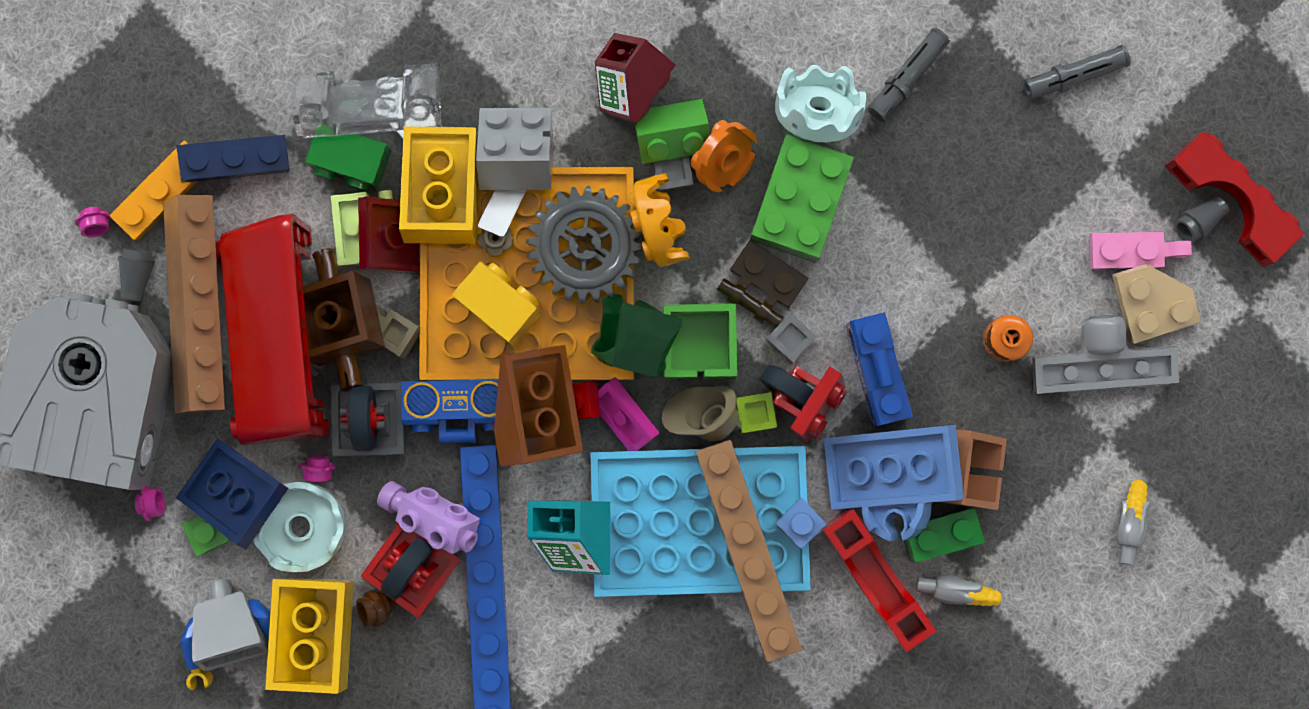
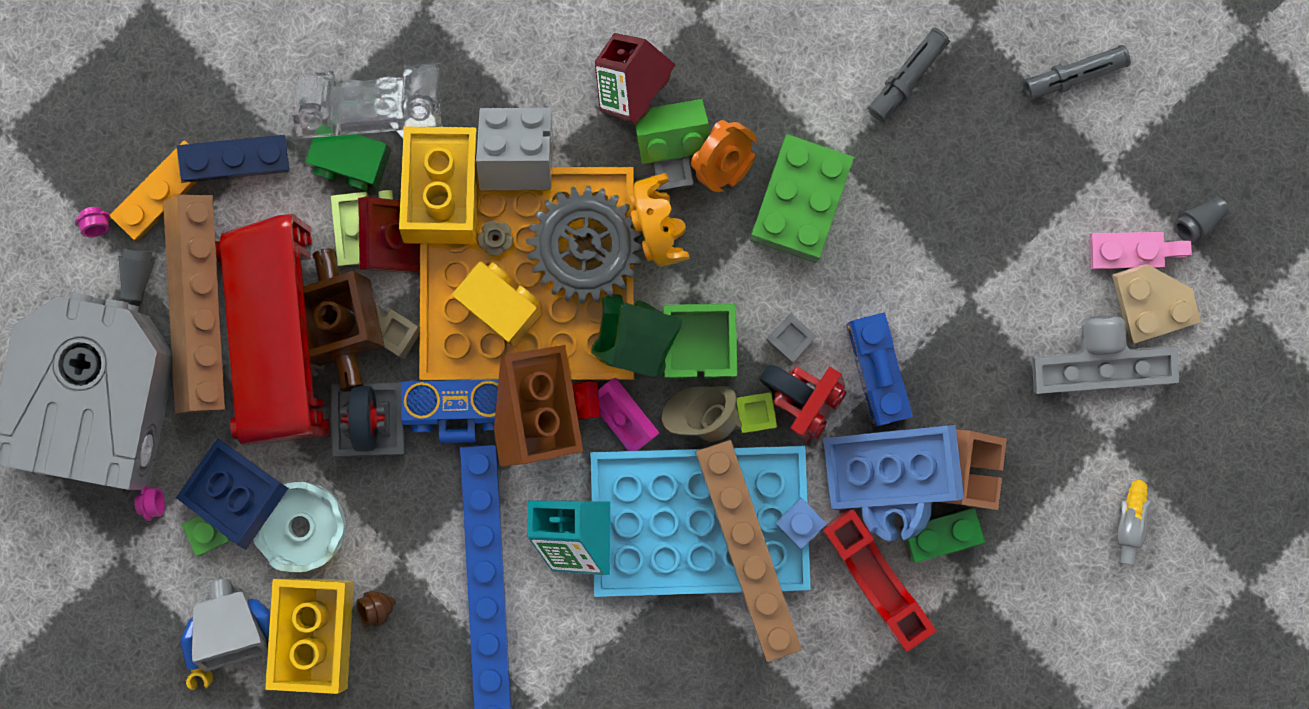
dark pink plate [299,455,335,482] -> none
red plate [361,523,462,618] -> none
lavender brick [377,481,480,554] -> none
white sticker [478,190,526,237] -> none
dark brown plate [717,240,809,329] -> none
light aqua plate [775,65,866,143] -> none
light grey piece [915,575,1002,606] -> none
orange head [983,314,1033,362] -> none
red arch [1164,131,1305,267] -> none

